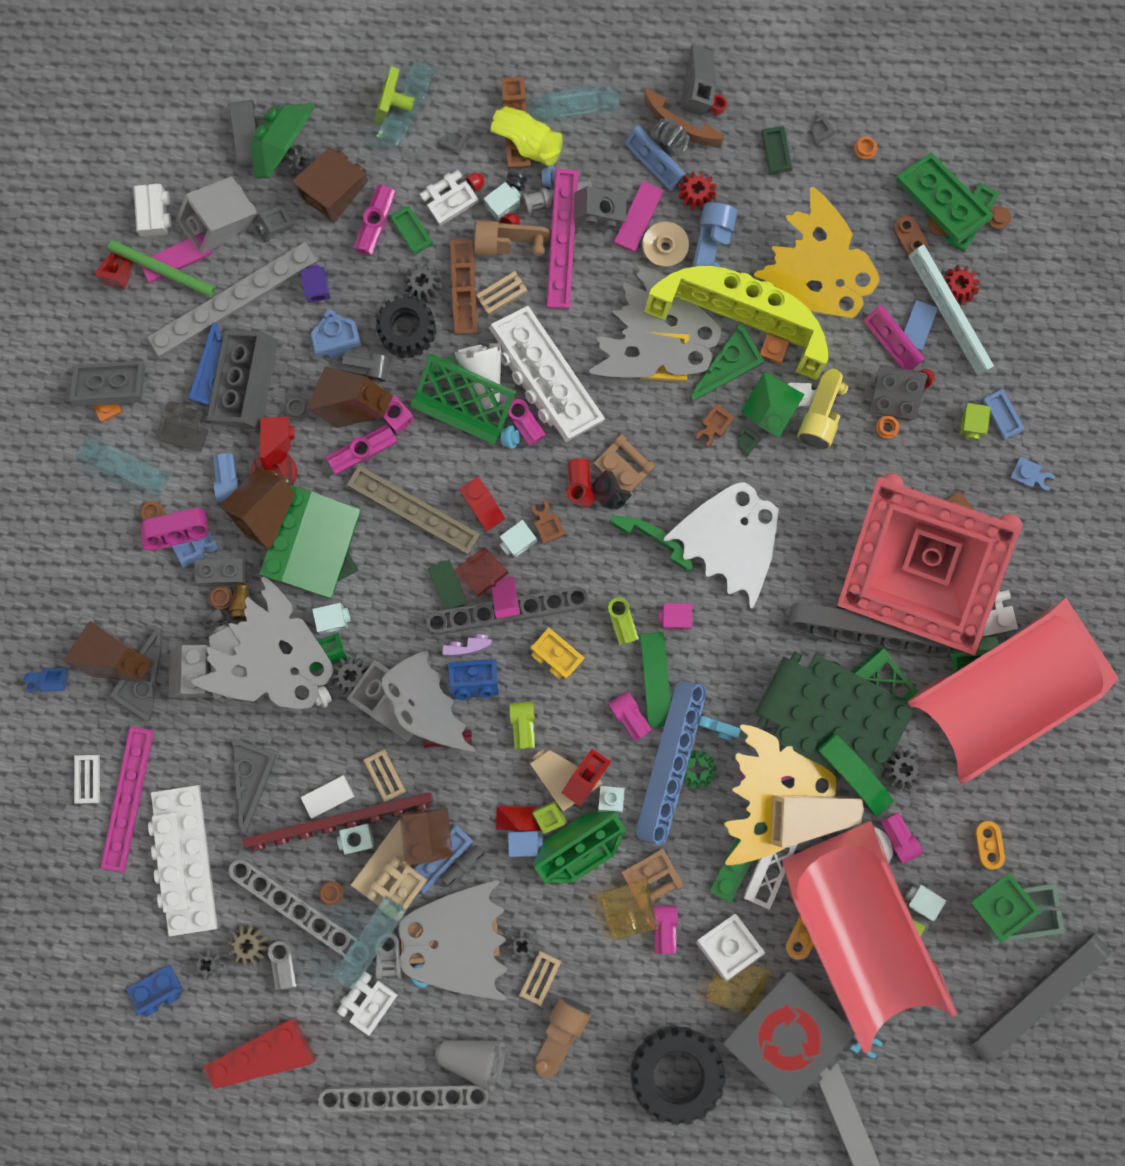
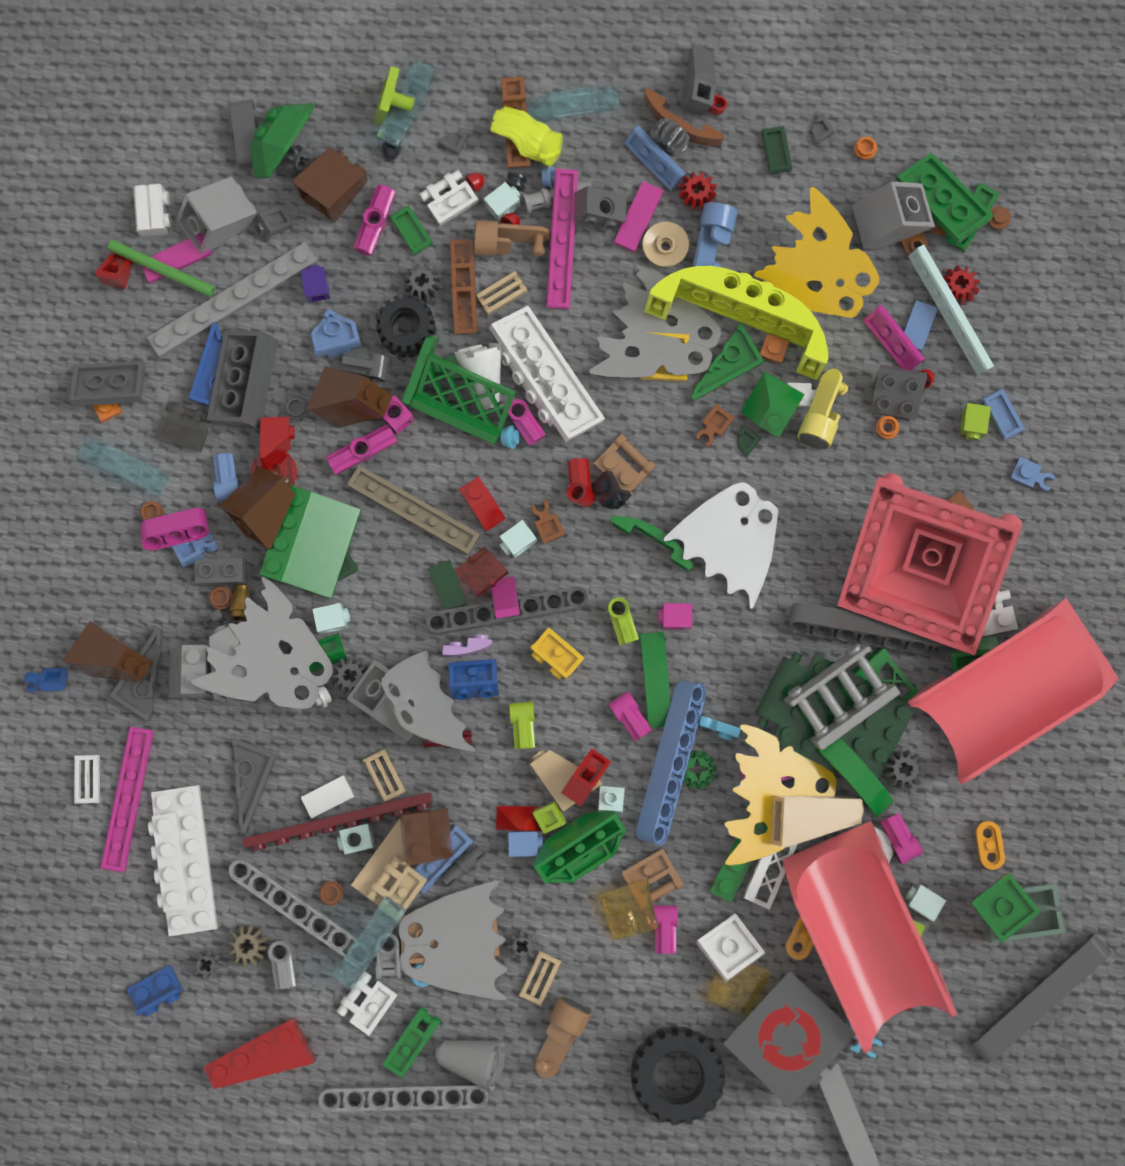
none -> black hinge [382,141,401,161]
none -> green plate [382,1007,442,1078]
none -> green tile [402,335,440,405]
none -> light grey fence [784,643,900,750]
none -> light grey slope [852,182,935,249]

